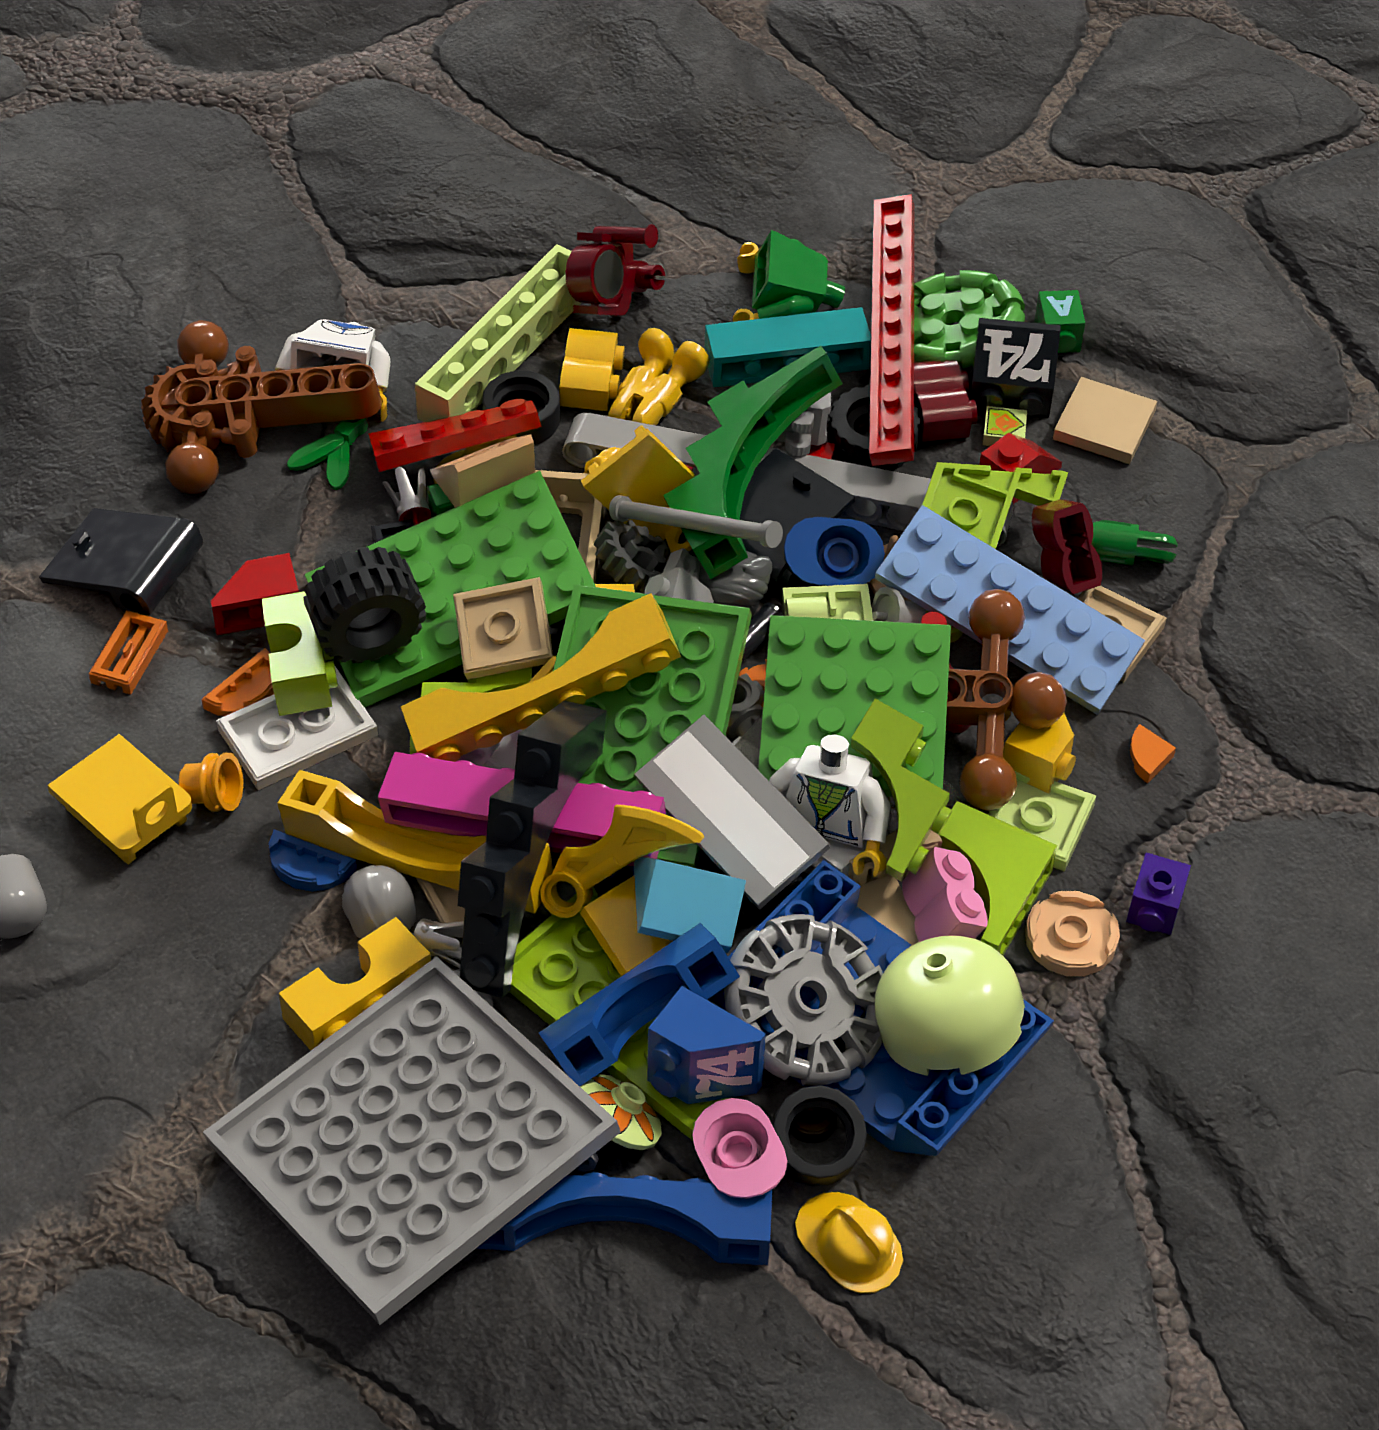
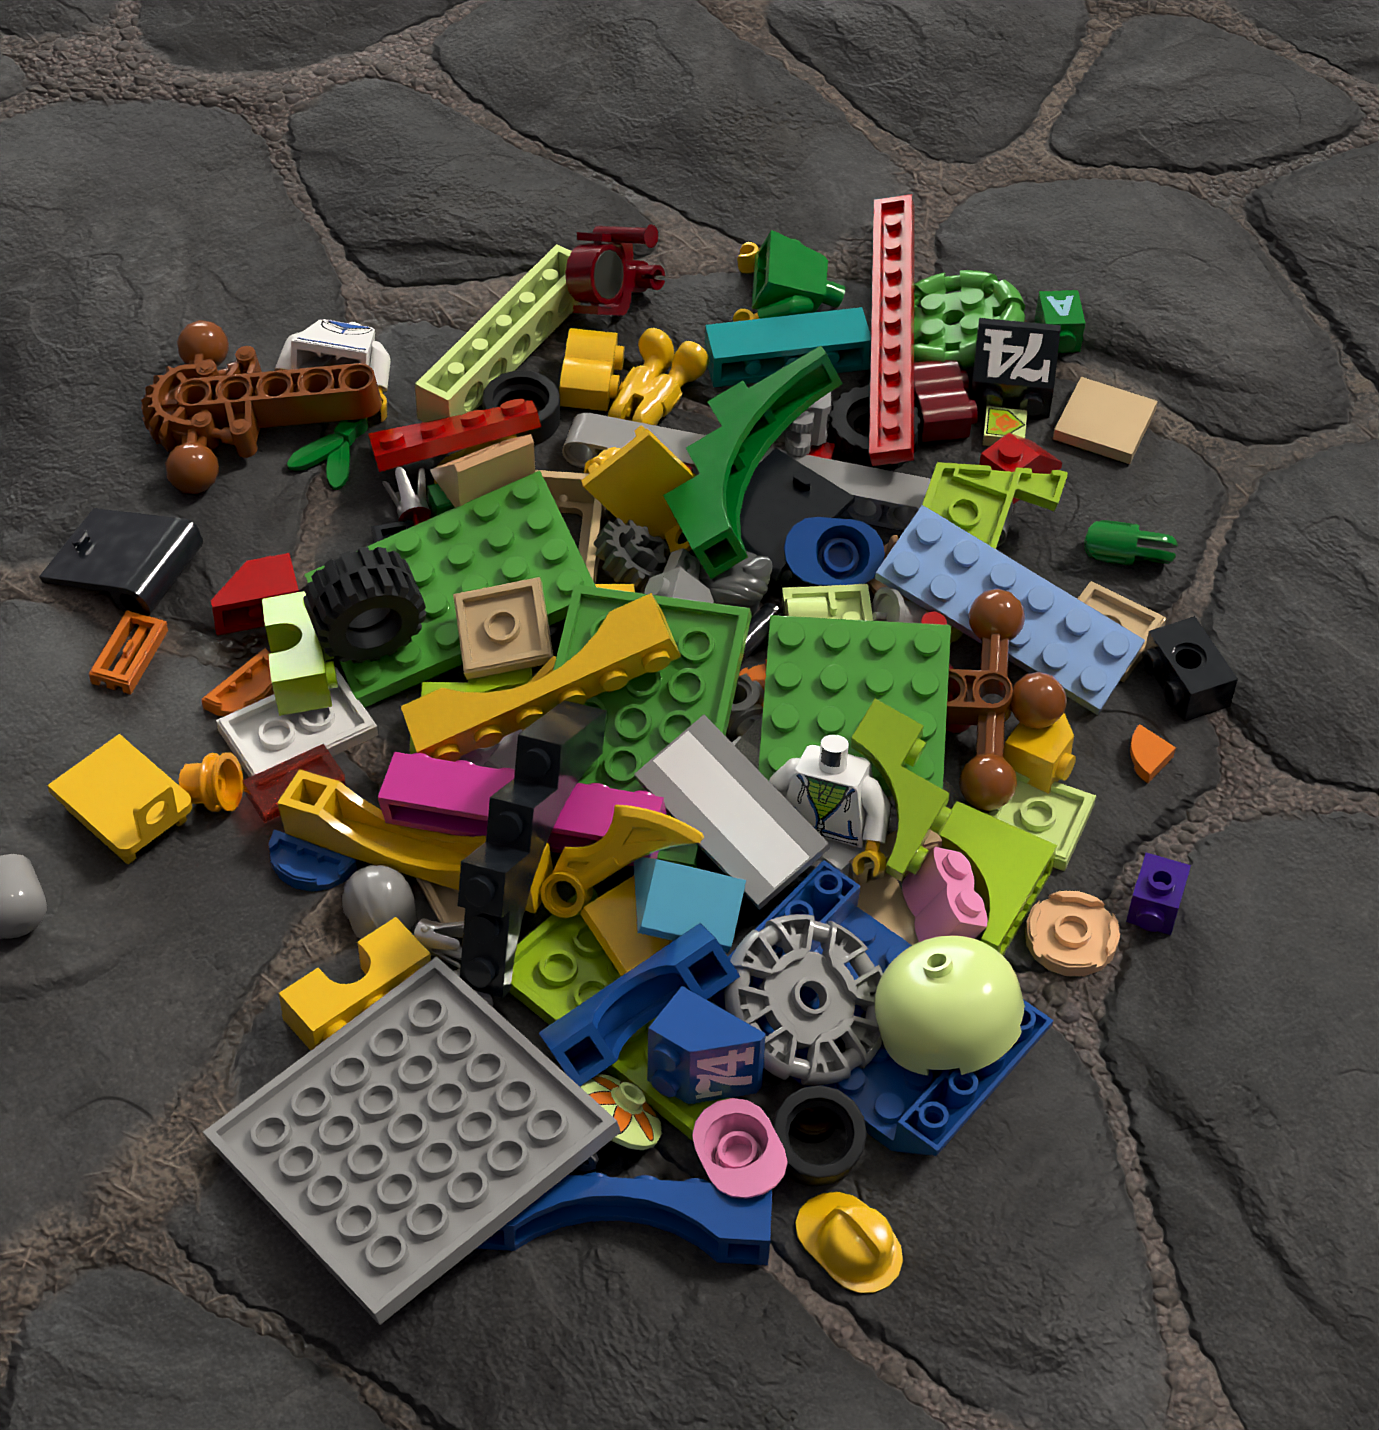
light grey bar [609,495,783,548] -> none
dark red brick [1032,499,1102,594] -> none
none -> clear red plate [242,744,346,823]
none -> black brick [1142,616,1238,722]

